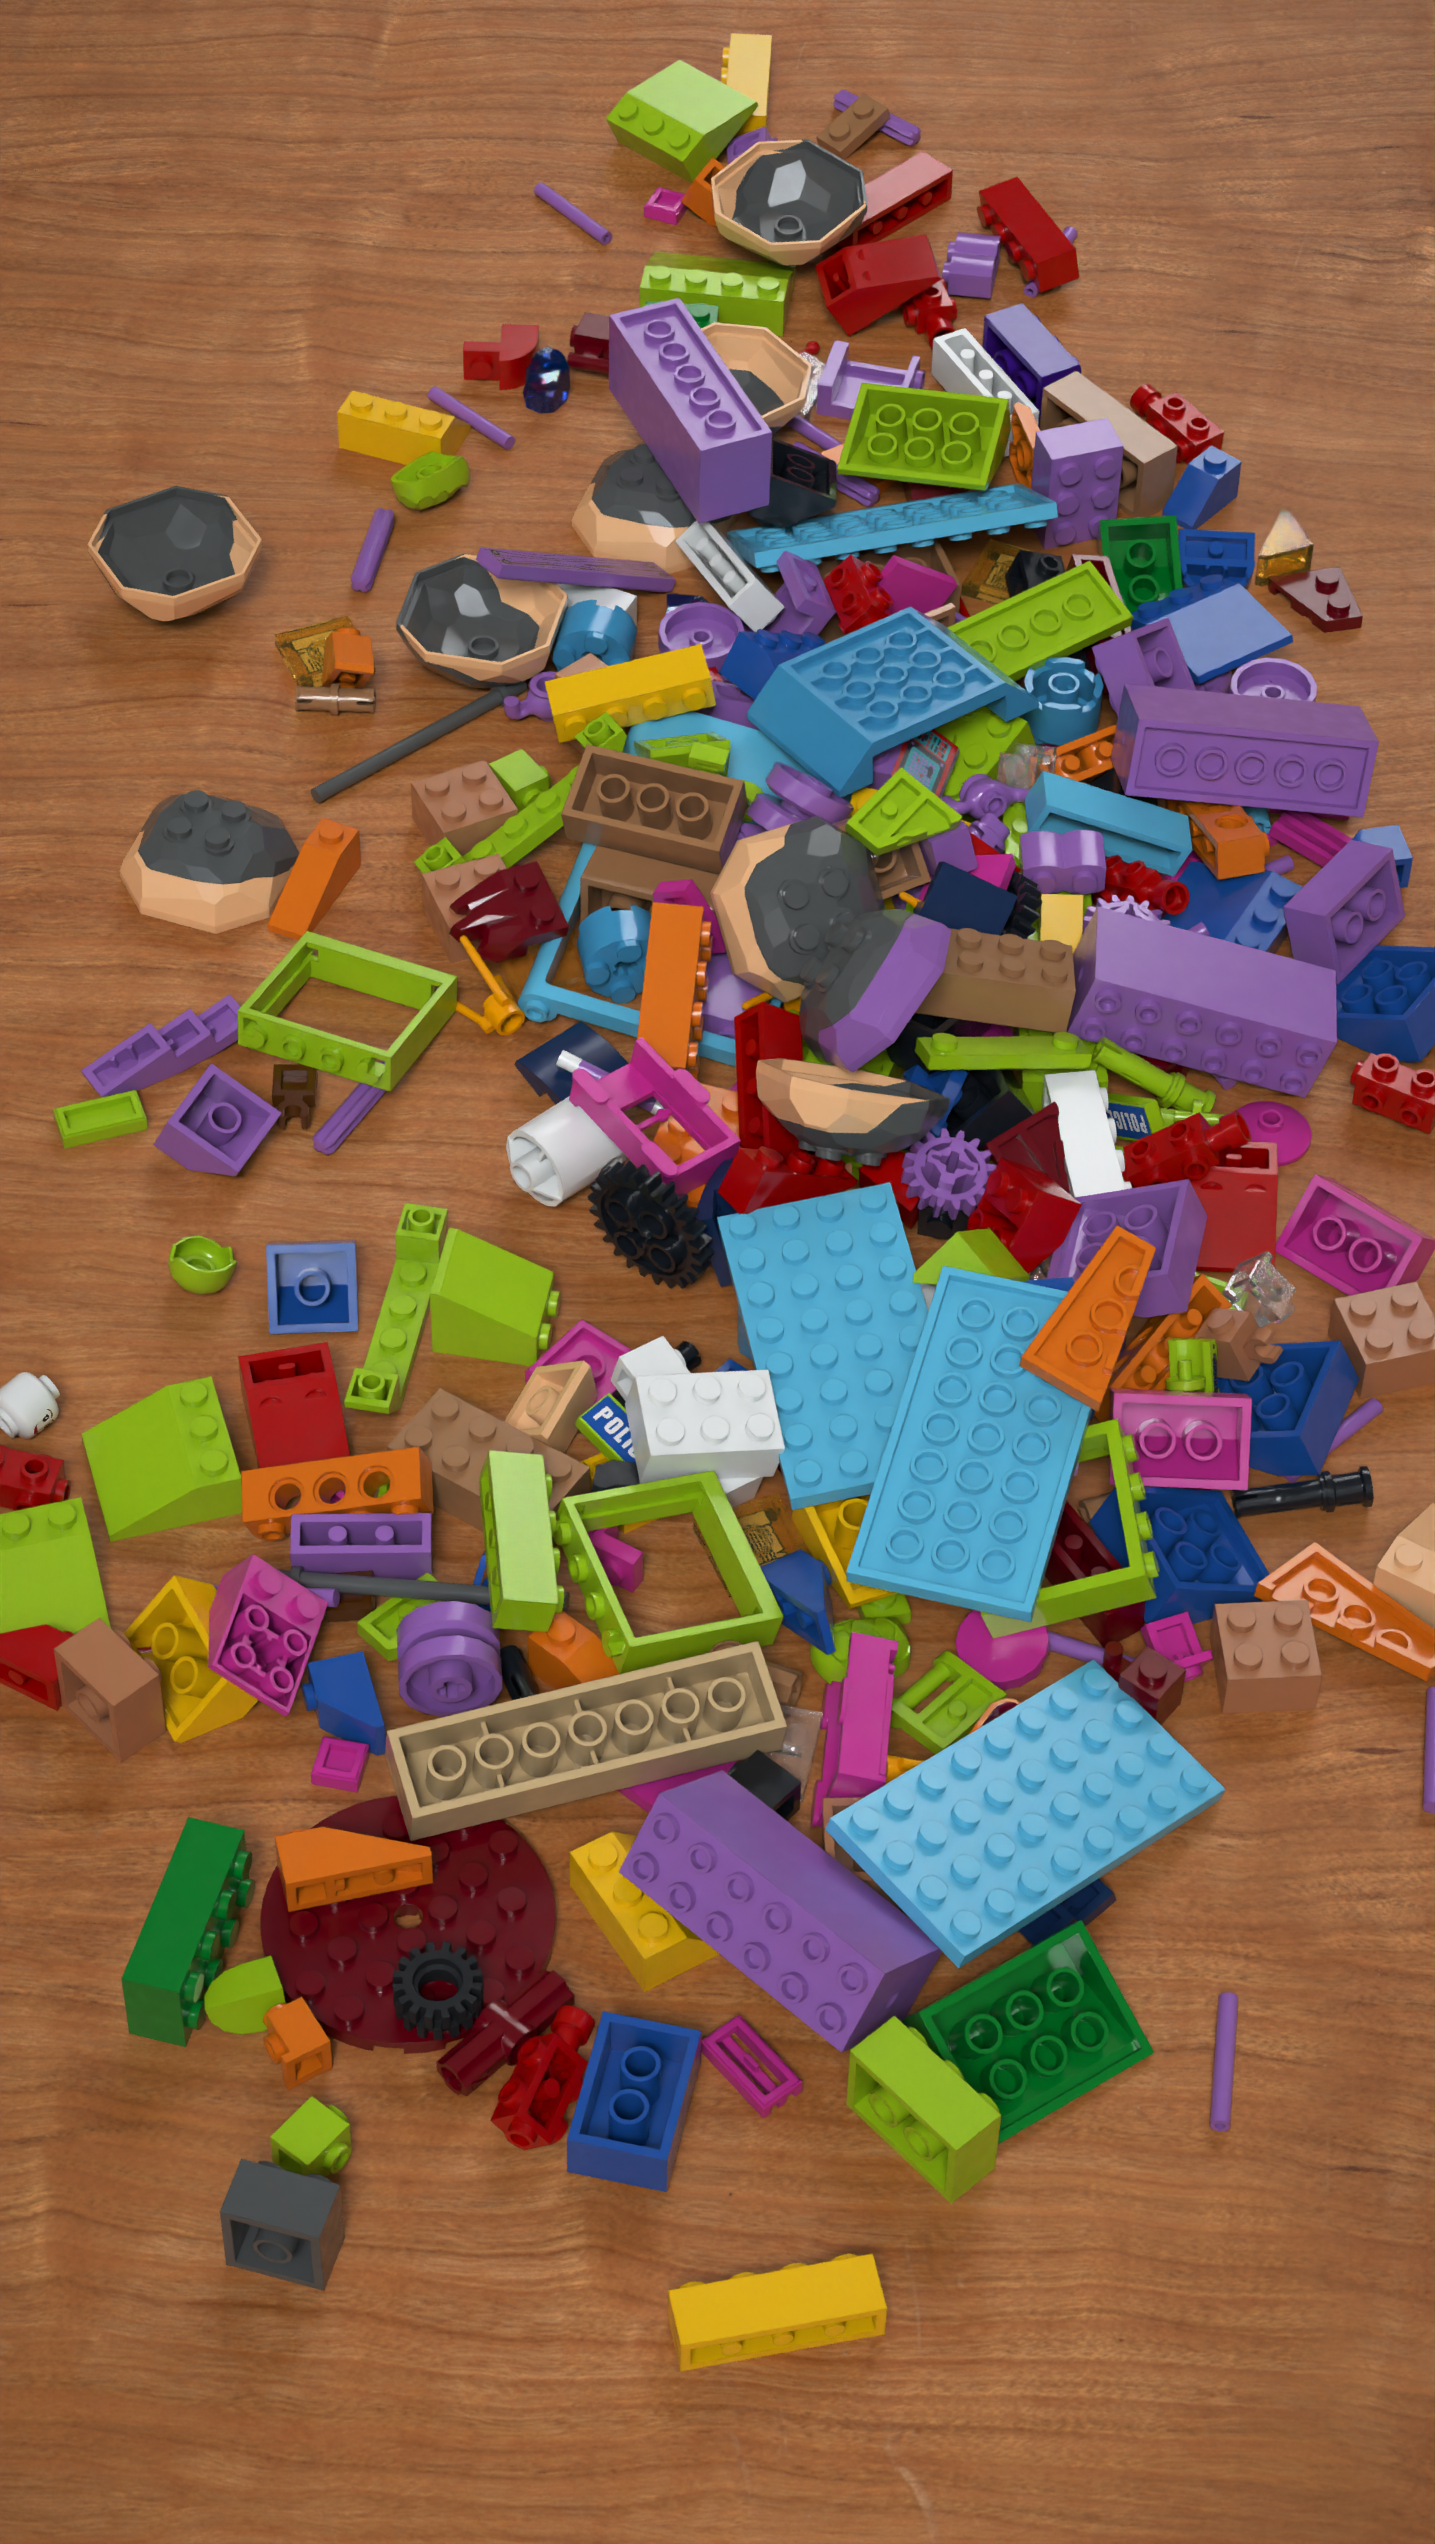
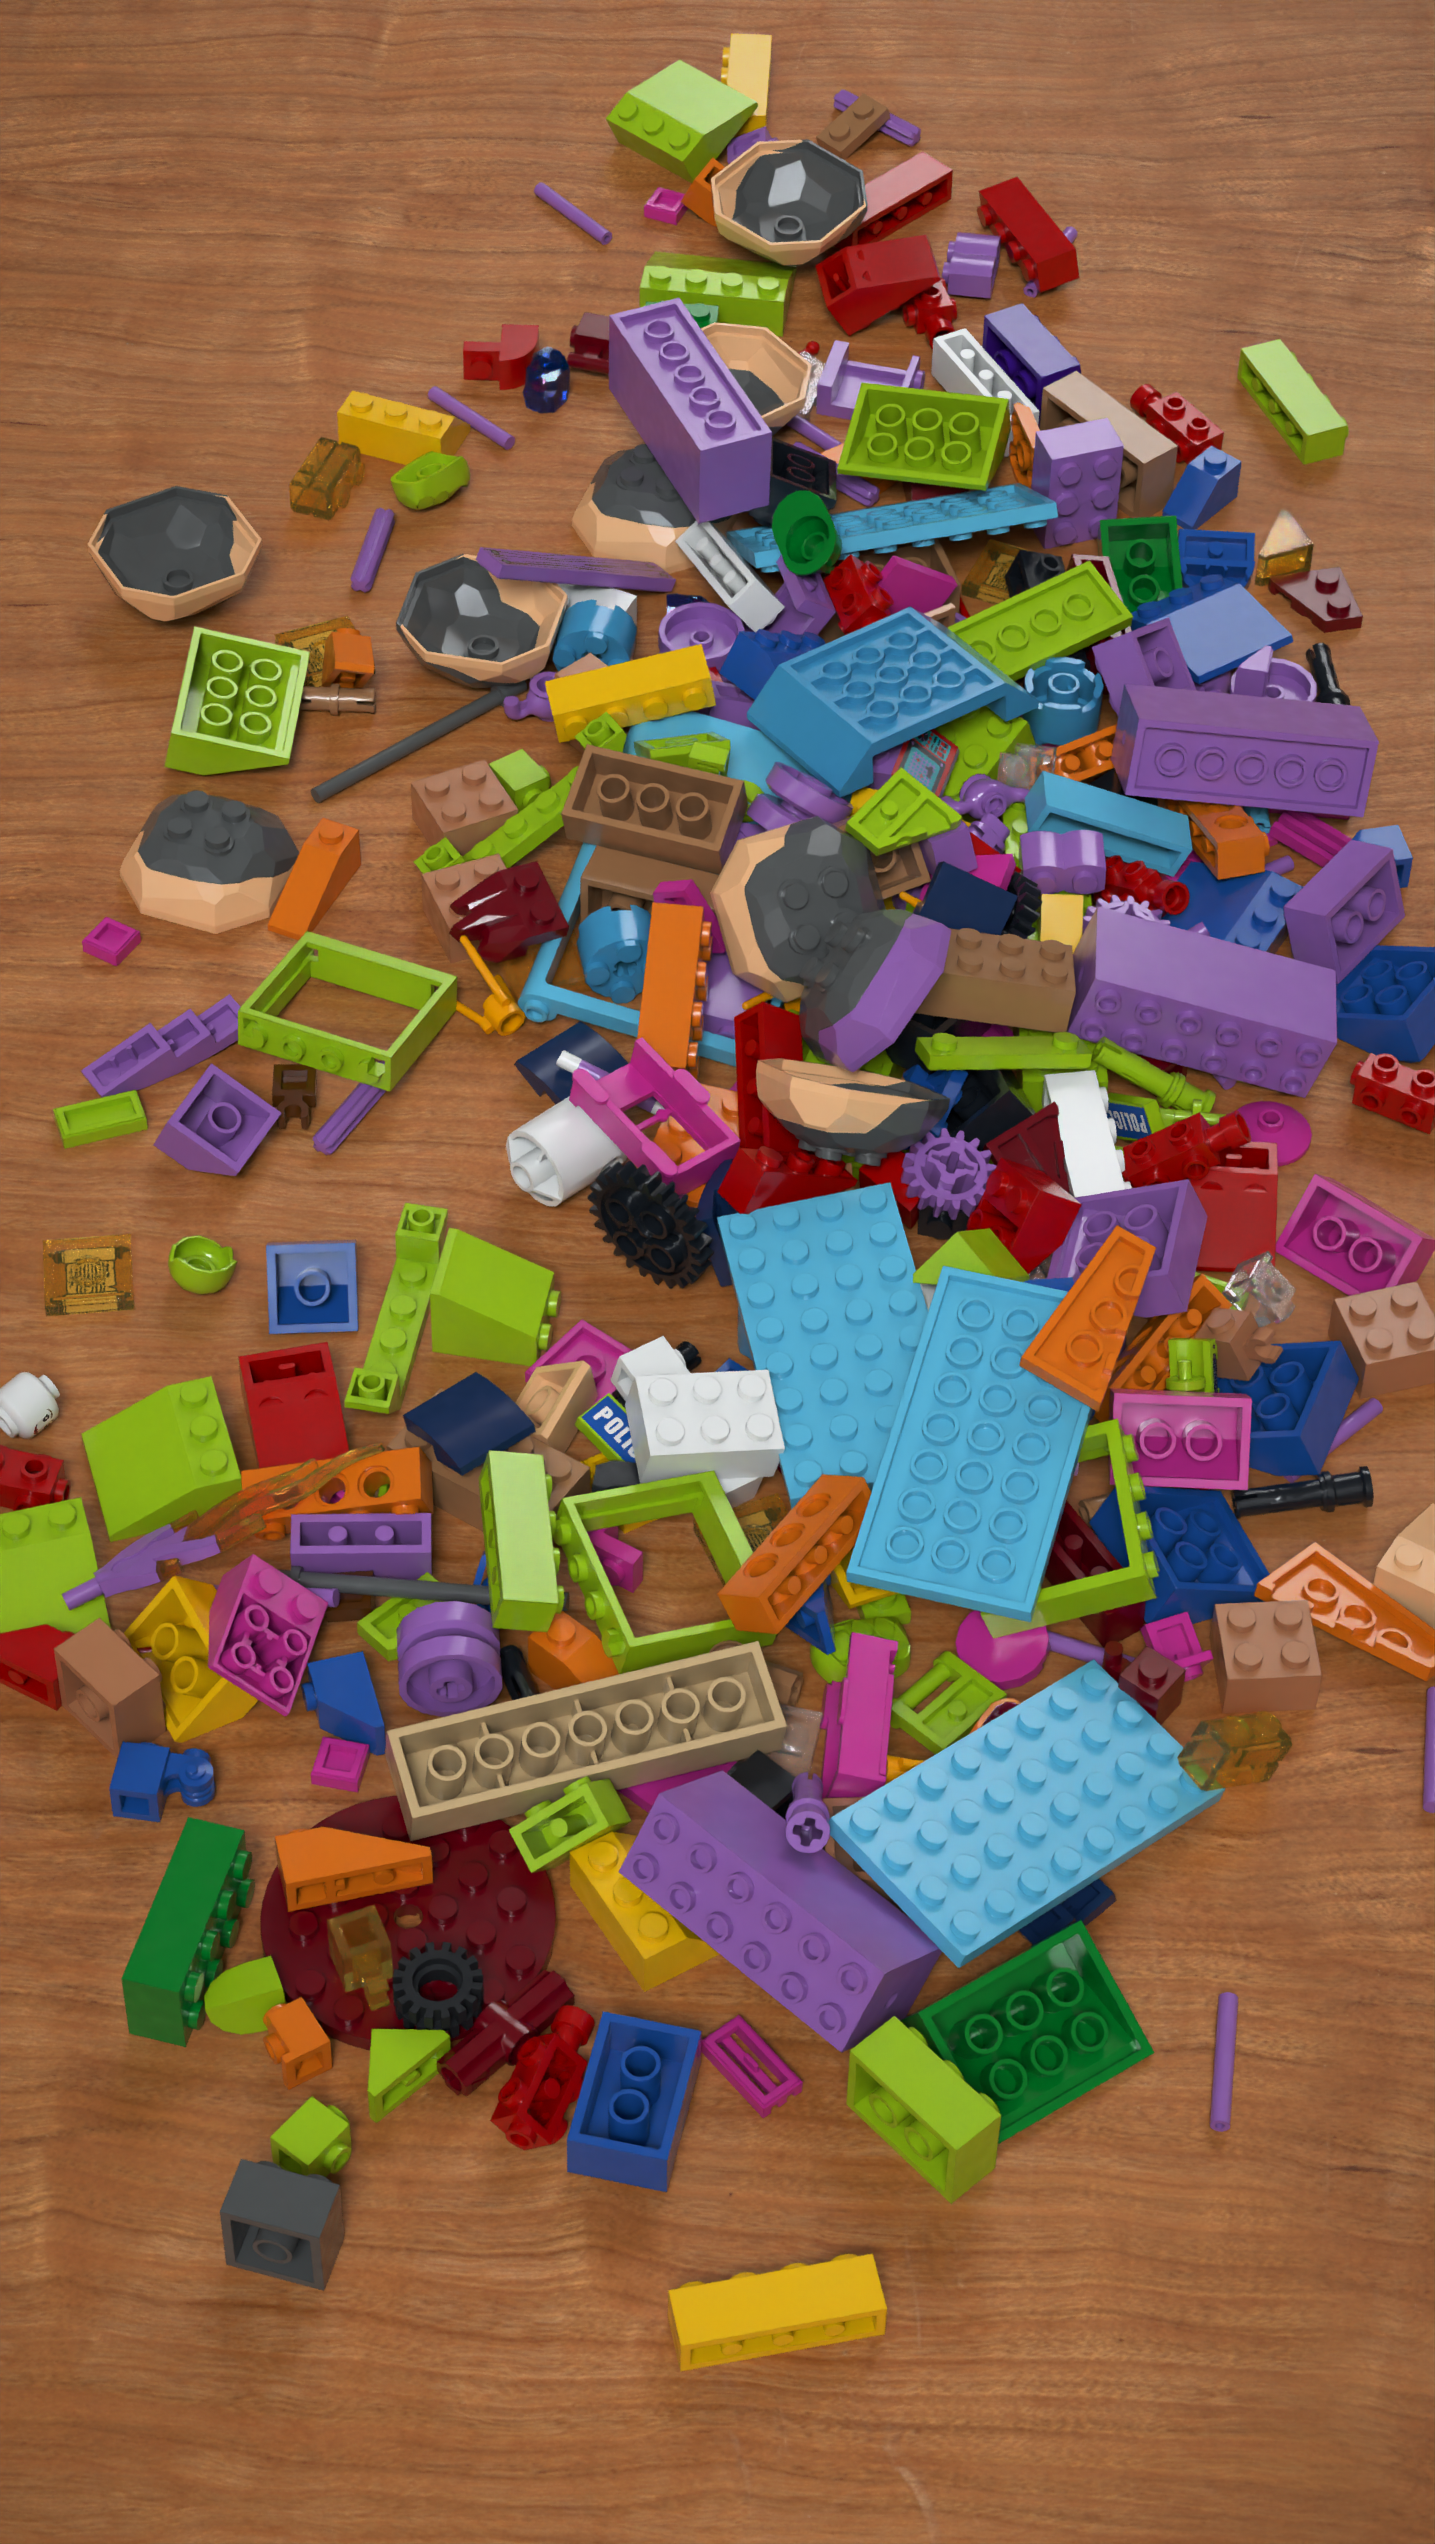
none -> clear yellow tile [43,1234,135,1316]
none -> piece [61,1443,385,1610]
none -> dark pink tile [82,917,141,967]
none -> blue brick [109,1741,215,1822]
none -> lime slope [165,626,310,775]
none -> clear yellow brick [289,437,365,521]
none -> clear yellow brick [327,1905,393,2011]
none -> lime slope [368,2029,451,2123]
none -> dark blue slope [403,1372,536,1476]
none -> lime brick [509,1776,632,1873]
none -> orange brick [717,1474,871,1634]
none -> green piece [772,491,842,575]
none -> medium lavender pin [786,1772,830,1853]
none -> clear yellow brick [1177,1711,1293,1791]
none -> medium lavender slope [1234,645,1273,697]
none -> lime brick [1237,339,1349,465]
none -> black pin [1306,643,1350,705]

